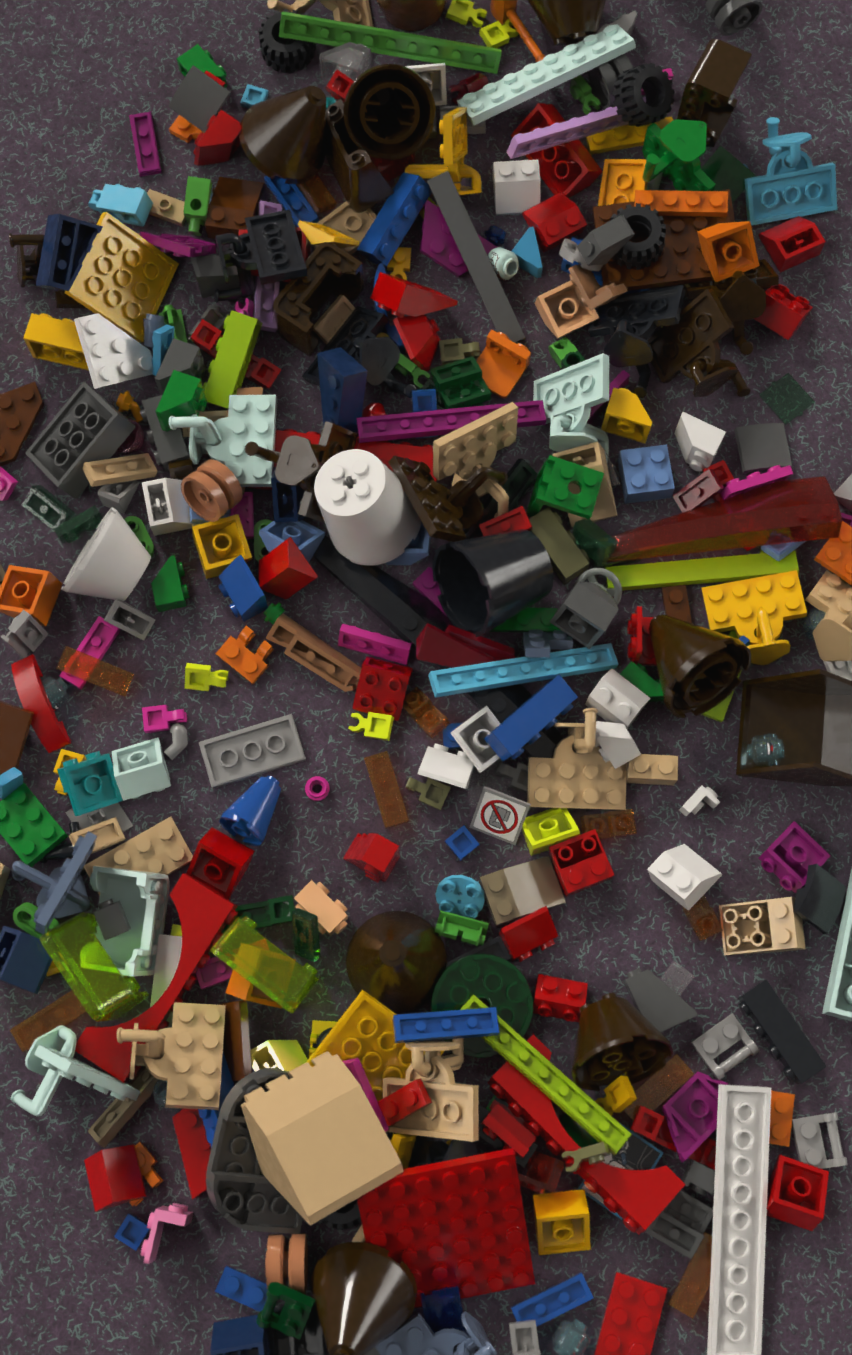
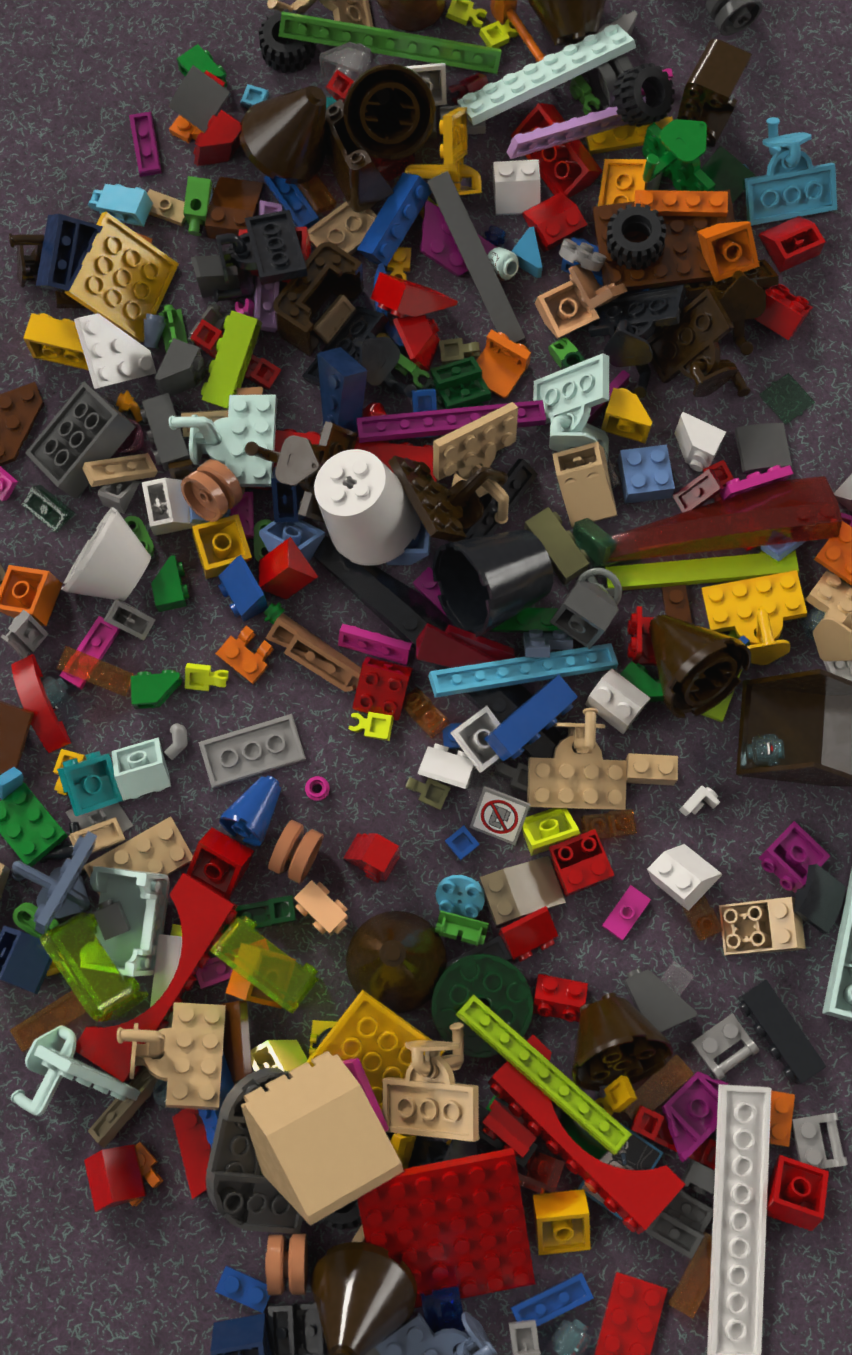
clear green plate [54,505,103,544] -> none
blue plate [114,1213,150,1251] -> none
magenta wing [140,232,216,257] -> none
bright pink bracket [141,1203,193,1264] -> none
dark pink plate [142,705,187,733] -> none
dark azure plate [152,324,175,376] -> none
green slope [155,370,207,432] -> none
dark green plate [256,1282,316,1340] -> none
clear green plate [291,908,321,962] -> none
yellow slope [298,220,360,248] -> none
clear orange plate [364,751,409,829] -> none
red plate [378,1078,432,1126] -> none
blue plate [393,1007,500,1043] -> none
red plate [479,506,533,536] -> none
green bracket [526,455,604,519] -> none
olive plate [562,1142,611,1173] -> none
dark grey slope [577,215,635,266] -> none
white slope [595,721,641,769] -> none
none -> green slope [131,670,183,709]
none -> nougat wheel [268,820,324,884]
none -> dark pink plate [602,885,651,941]

